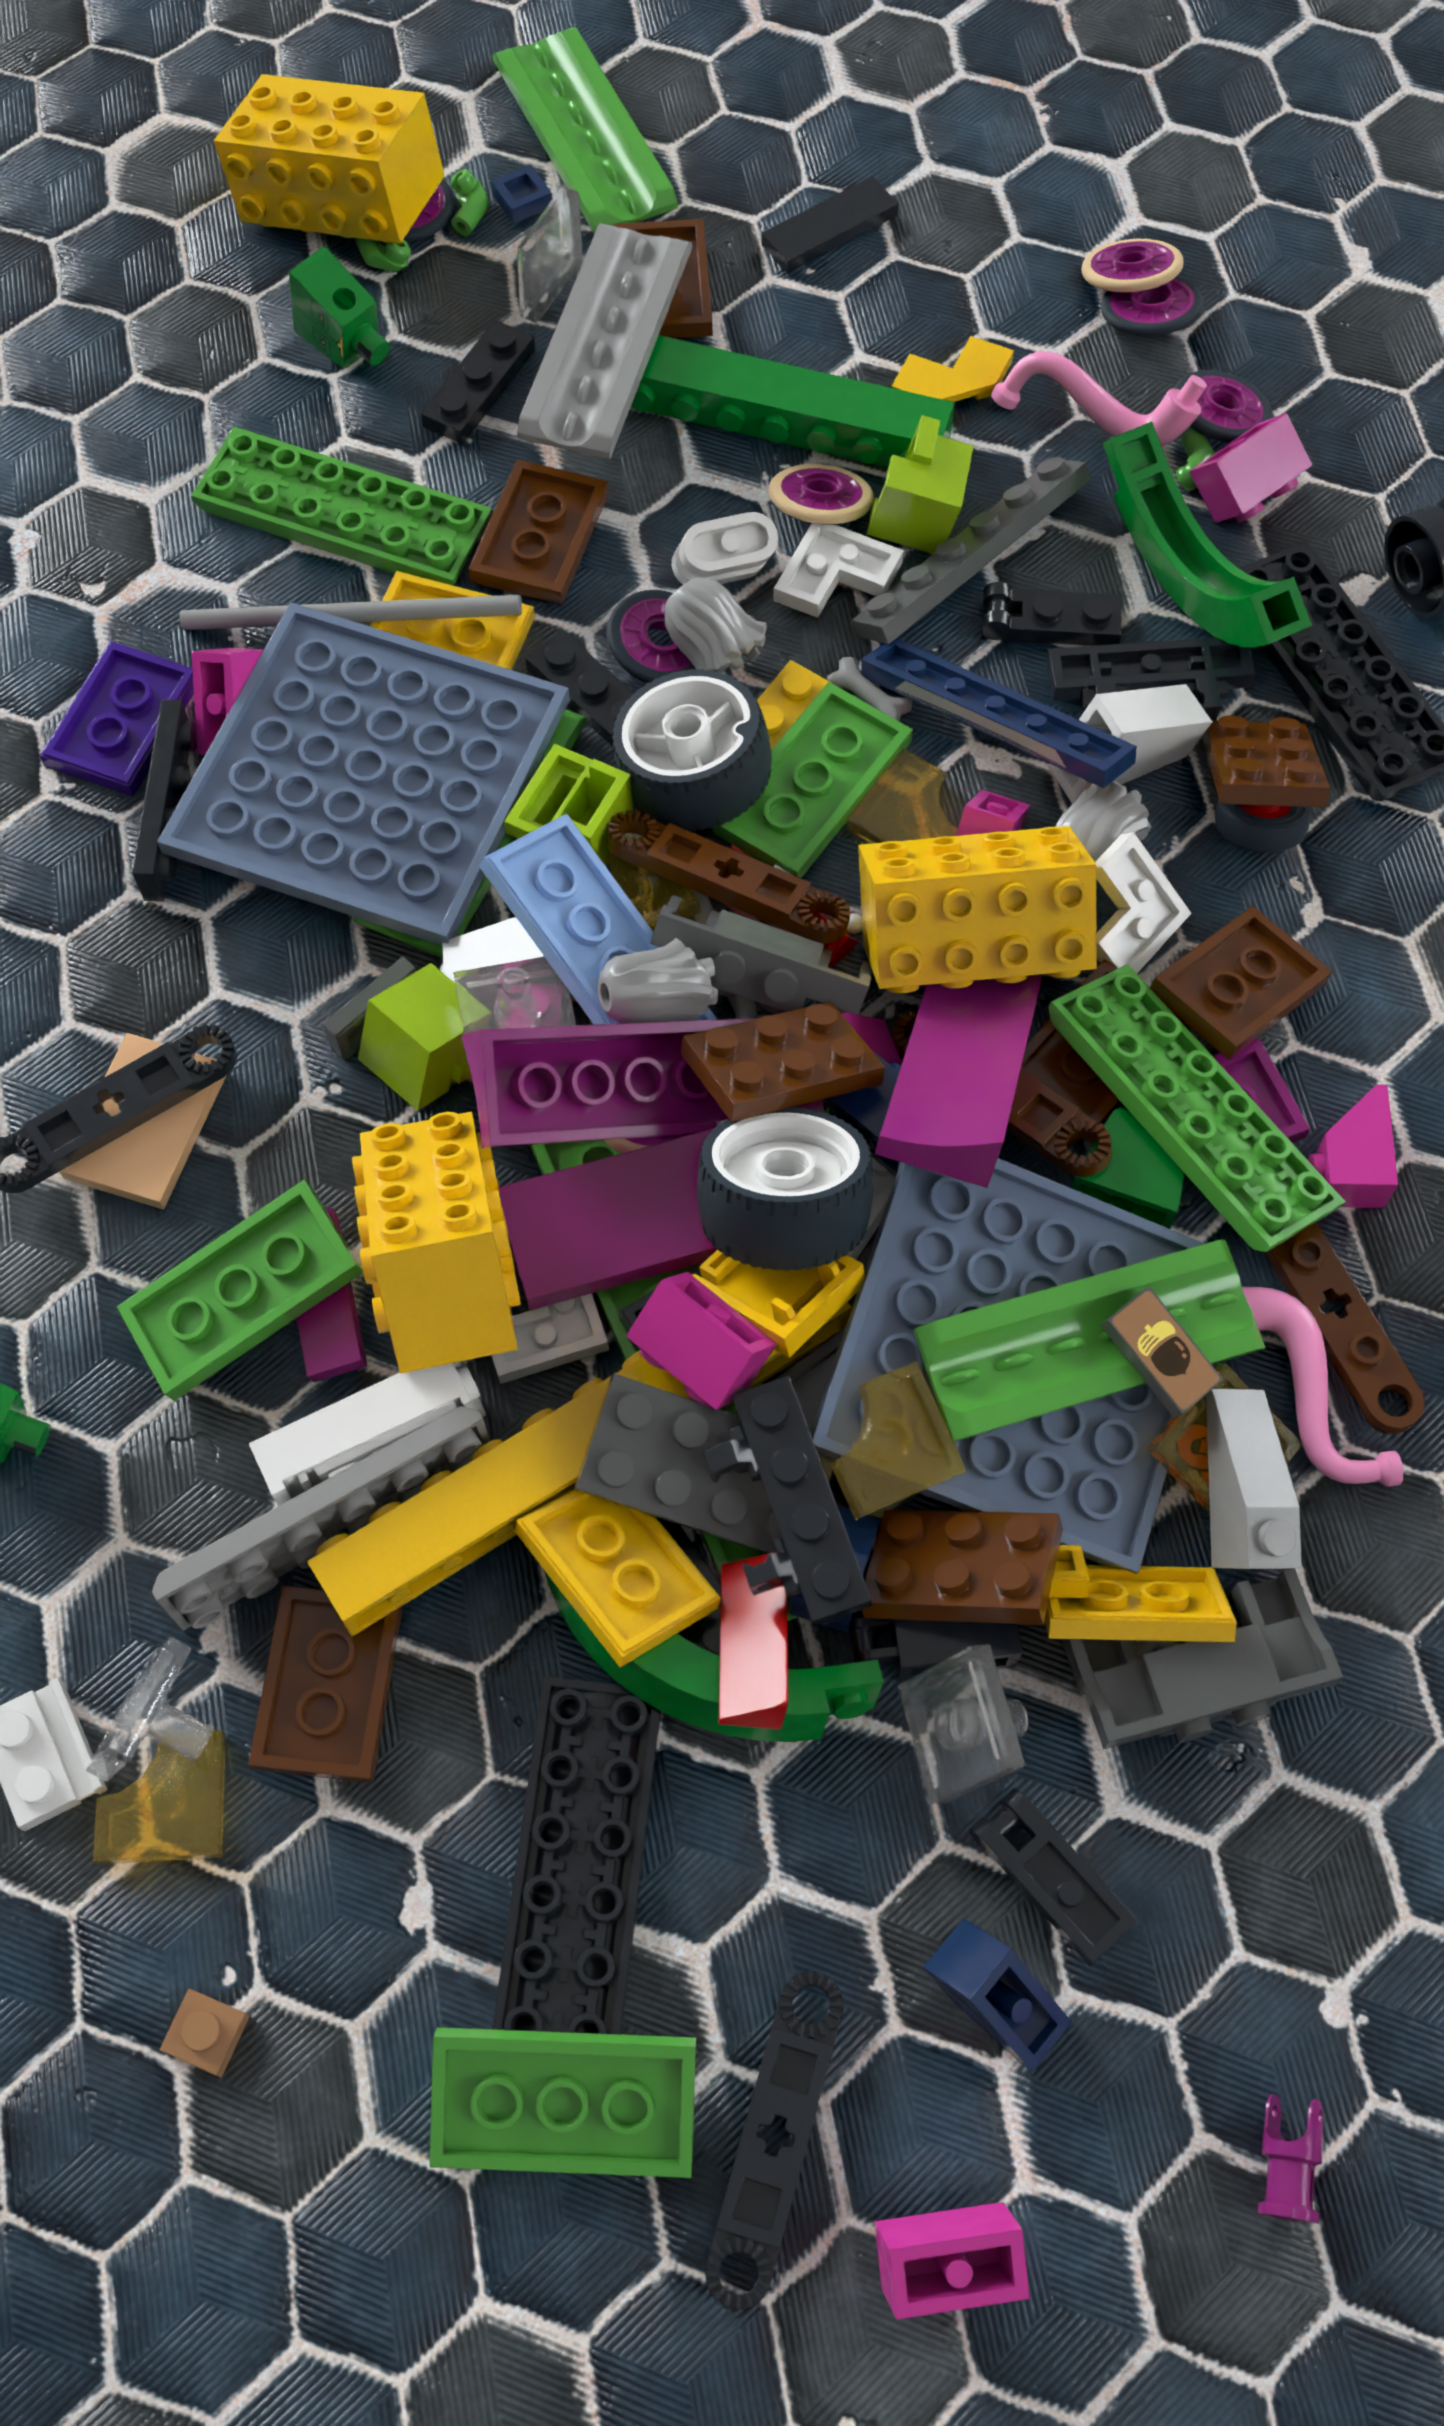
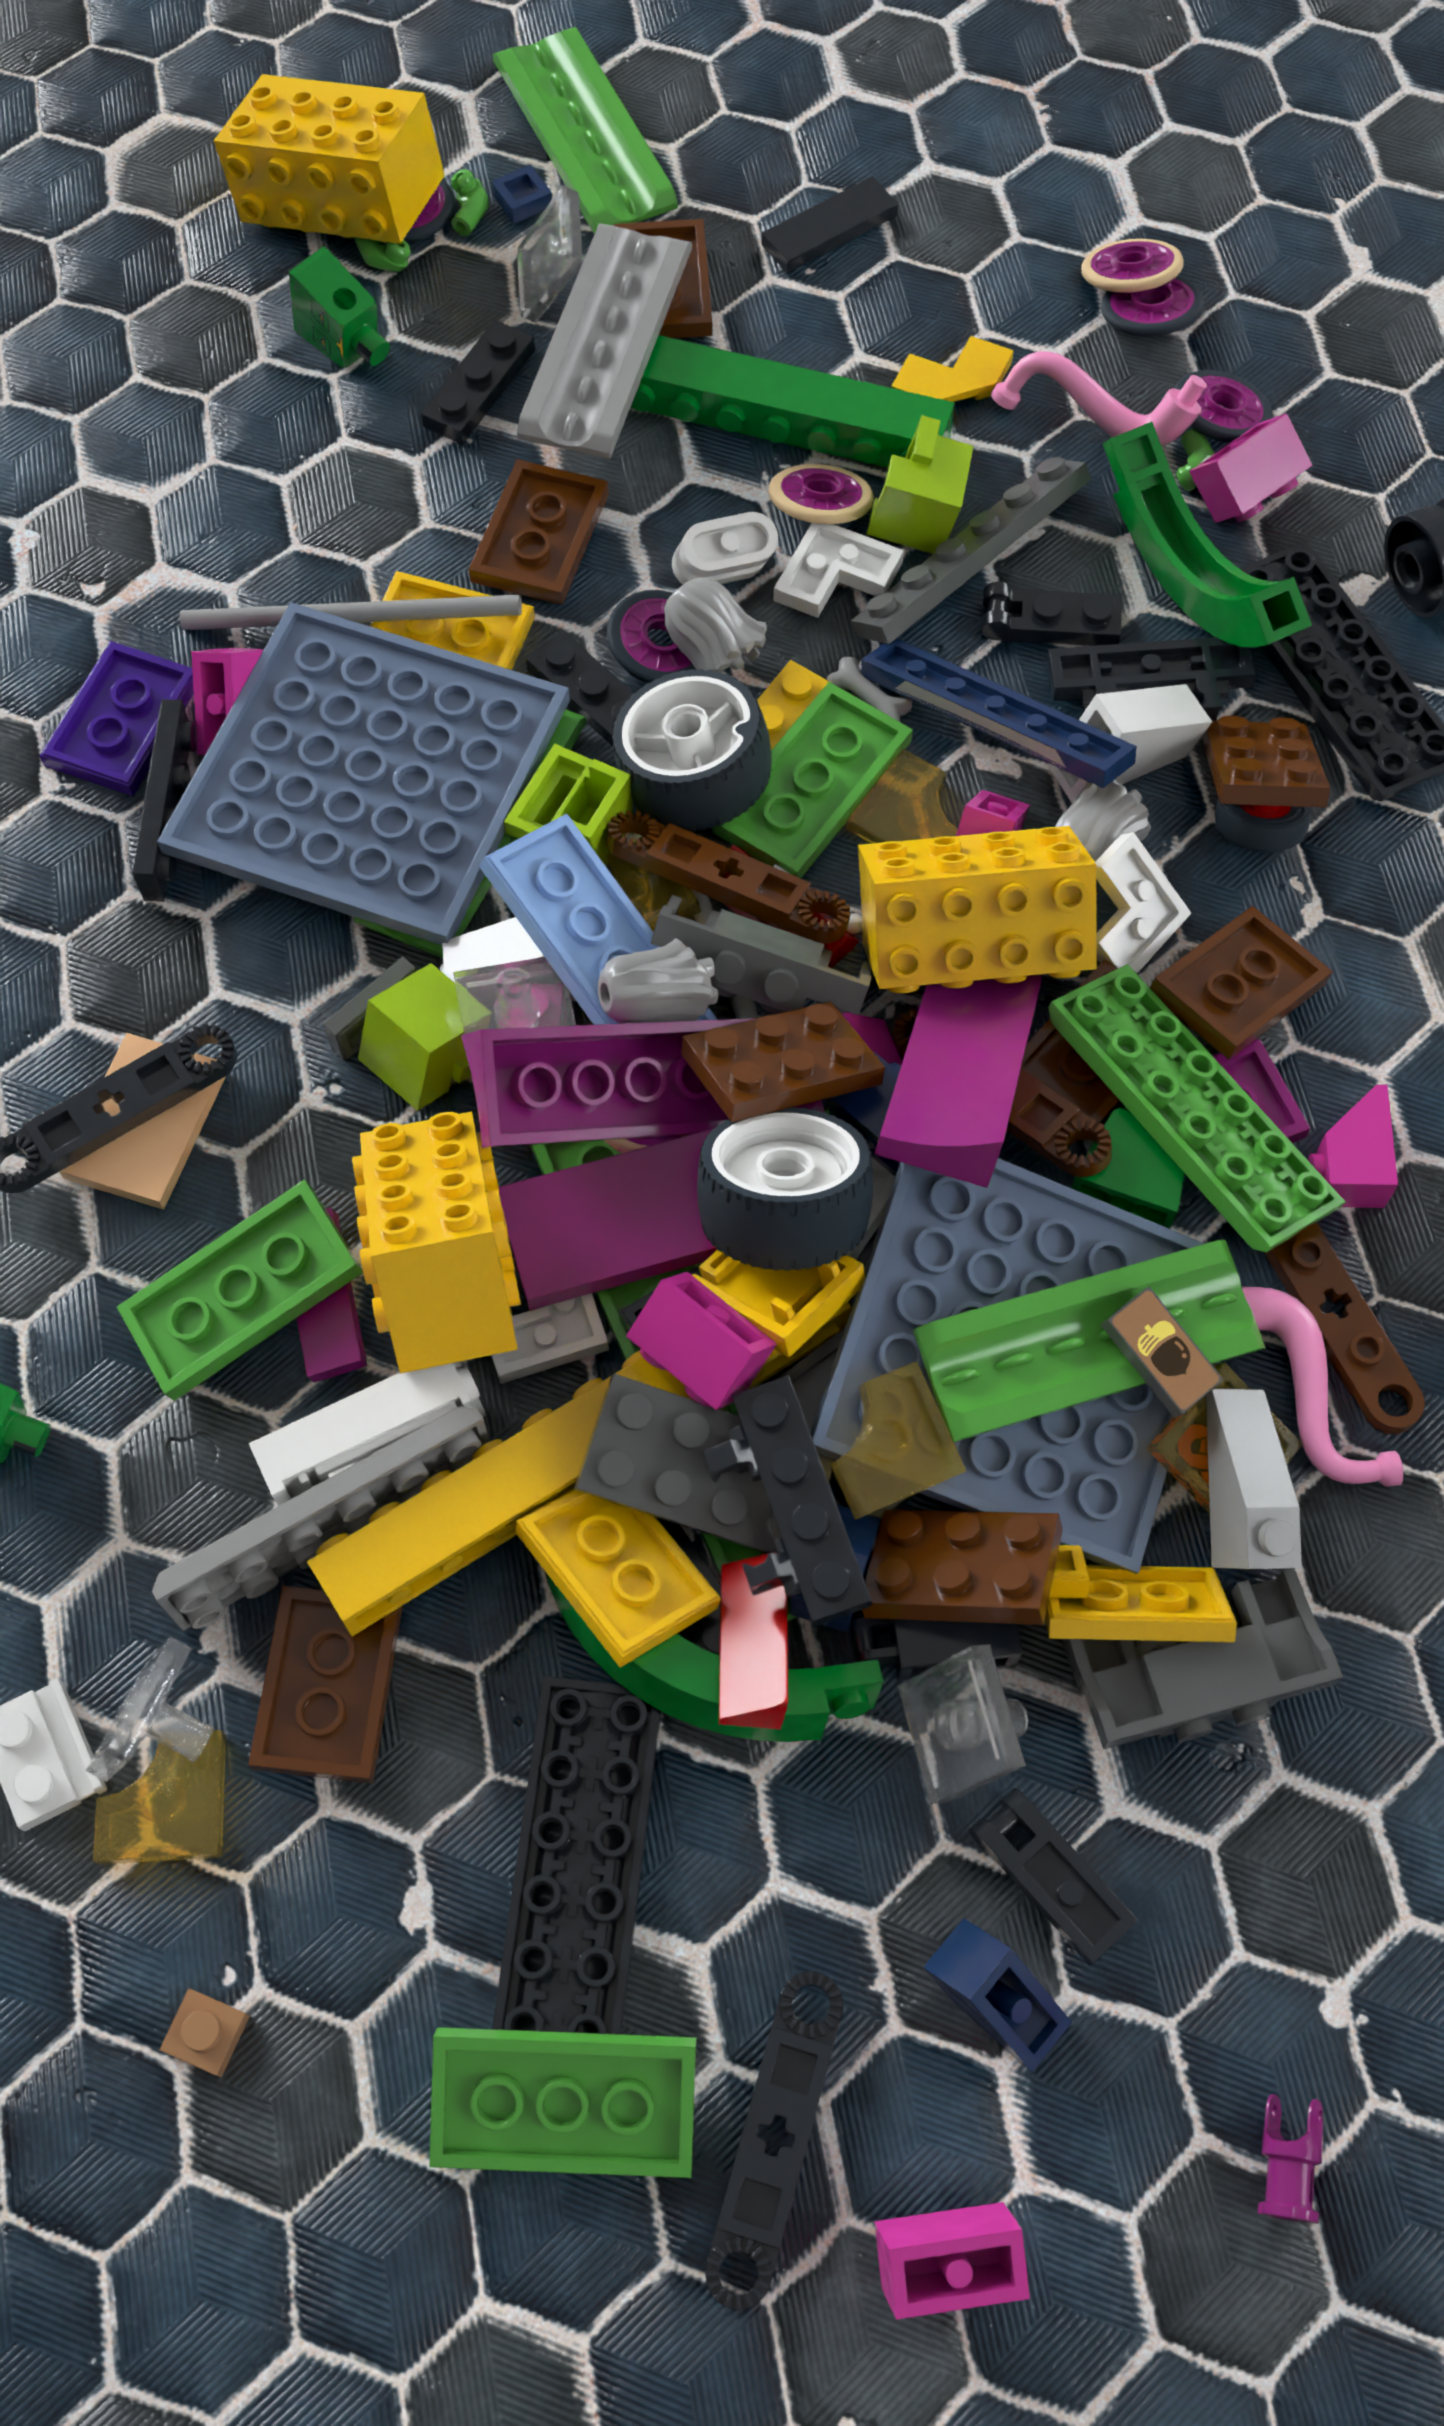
bright green plate [191,426,493,586] -> none

